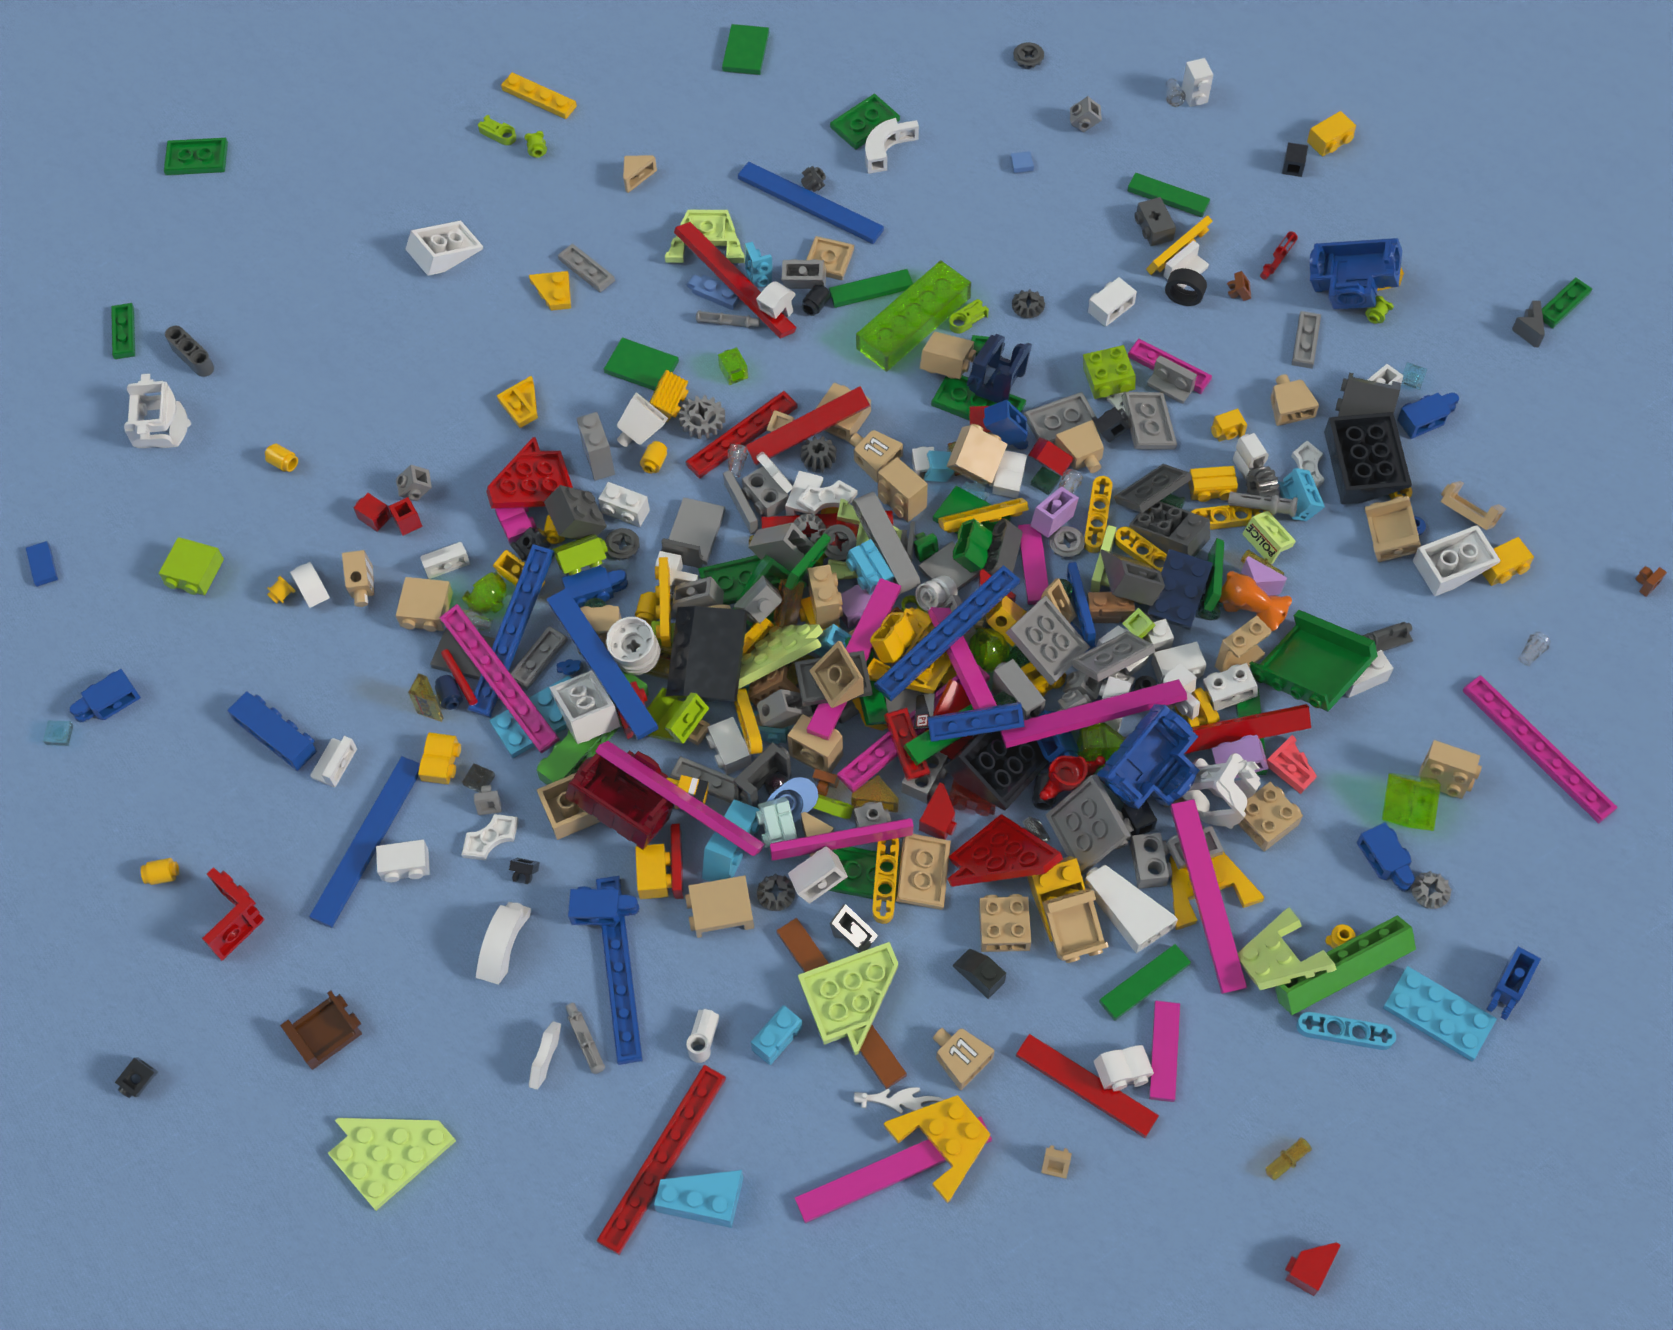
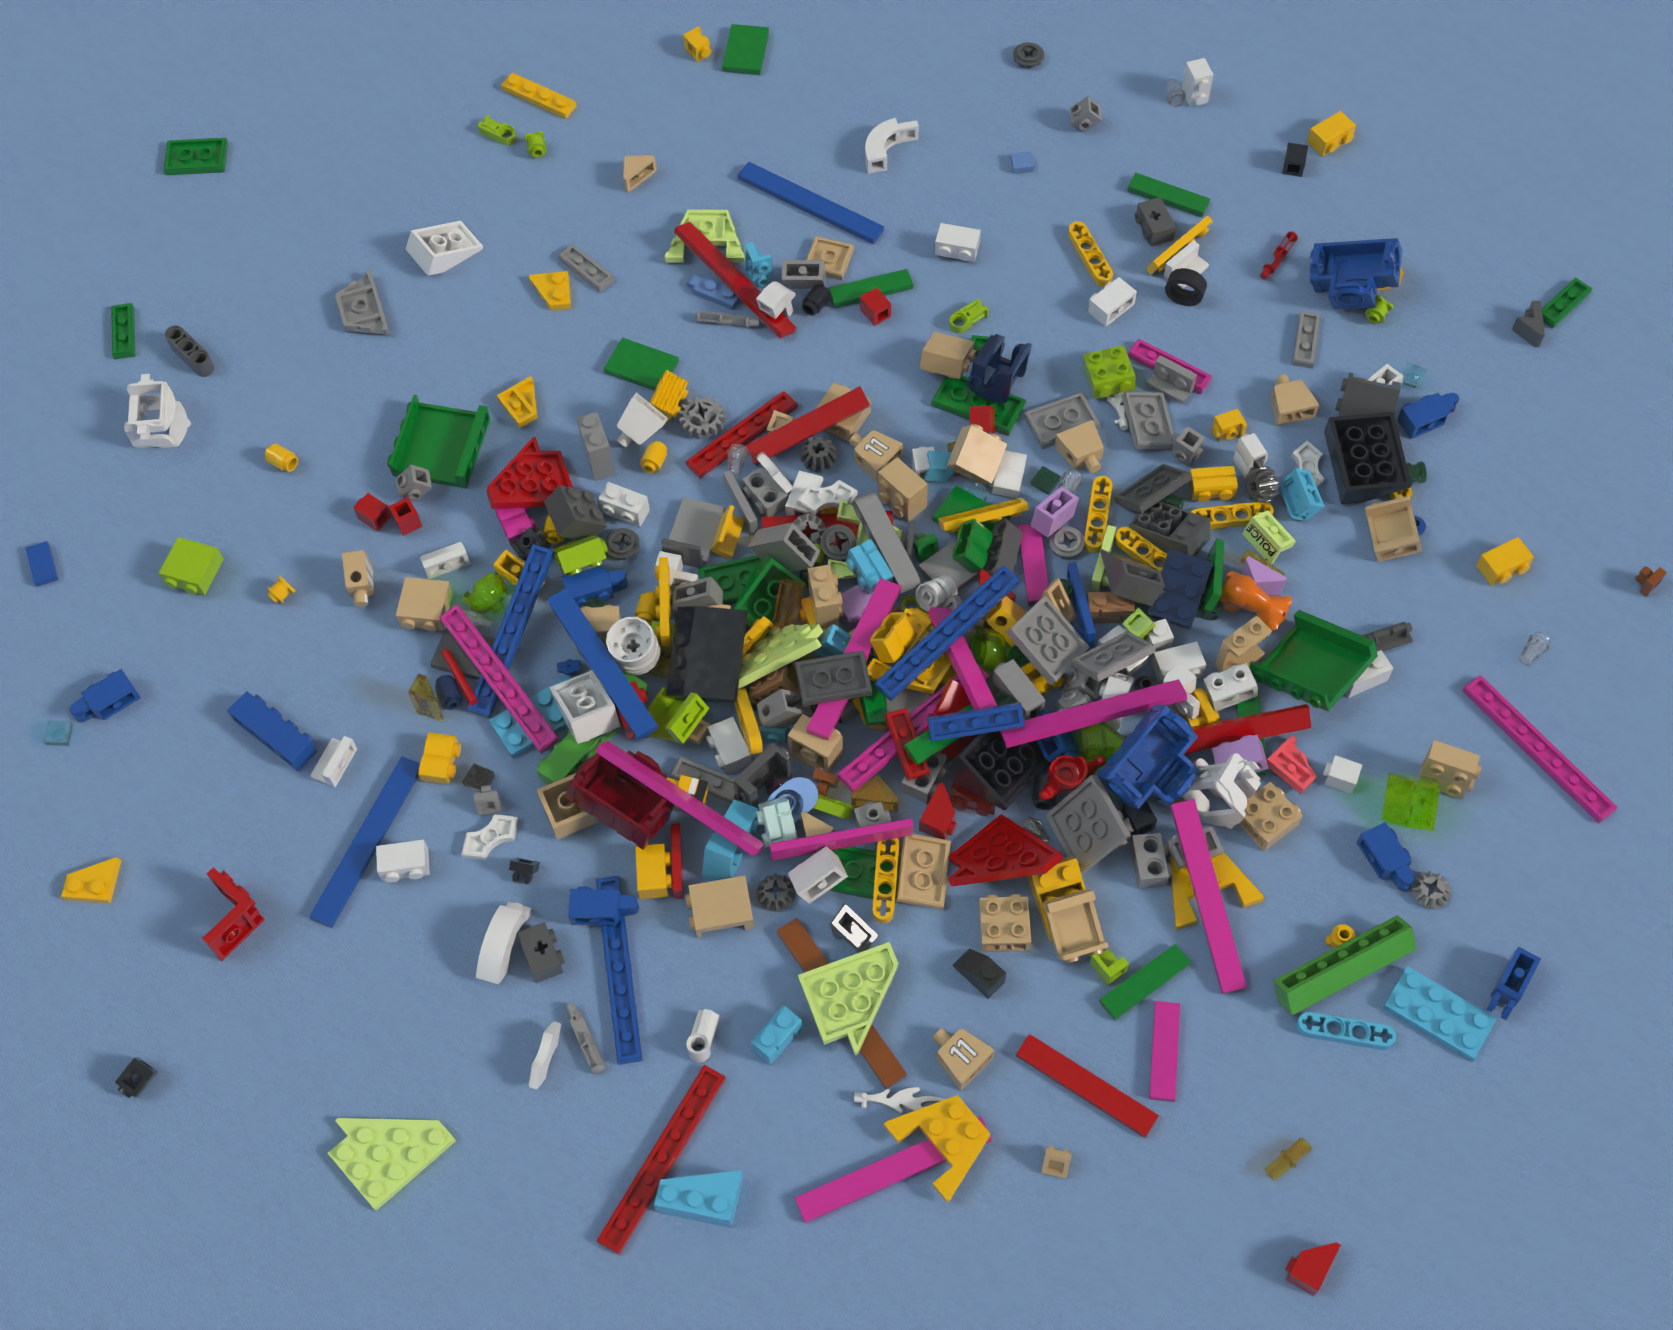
yellow brick [141,858,179,885] -> none
reddish brown panel [280,990,362,1070] -> none
white brick [290,562,330,608] -> none
light grey tile [510,626,568,690] -> none
clear neon green brick [718,347,748,385] -> none
light grey torso [733,576,782,624] -> none
green tile [785,533,831,590] -> none
dark grey gear [801,166,826,192] -> none
tan slope [809,641,864,708] -> none
green tile [830,93,900,150] -> none
clear neon green brick [856,260,972,372] -> none
sticker [914,694,935,729] -> none
blue hinge [983,400,1028,450] -> none
dark grey gear [1012,289,1045,318] -> none
red slope [1028,437,1074,476] -> none
white slope [1084,865,1178,954] -> none
black brick [1092,407,1130,443] -> none
white brick [1094,1045,1154,1091] -> none
dark orange tile [1227,271,1251,301] -> none
light grey pin [1228,492,1298,517] -> none
yellowish green wing [1238,907,1337,990] -> none
white slope [1413,525,1501,596] -> none
tan panel [1440,481,1506,530] -> none
none -> yellow wing [61,857,122,904]
none -> light grey wing [335,269,390,335]
none -> green panel [387,394,491,489]
none -> dark grey brick [517,922,565,983]
none -> yellow brick [683,26,711,62]
none -> yellow panel [710,505,745,560]
none -> red brick [860,288,891,326]
none -> white brick [935,223,981,262]
none -> yellow beam [1068,221,1113,287]
none -> lime panel [1089,949,1129,985]
none -> light grey brick [1171,426,1206,465]
none -> white brick [1323,755,1362,794]
none -> clear green wheel [1406,461,1427,483]

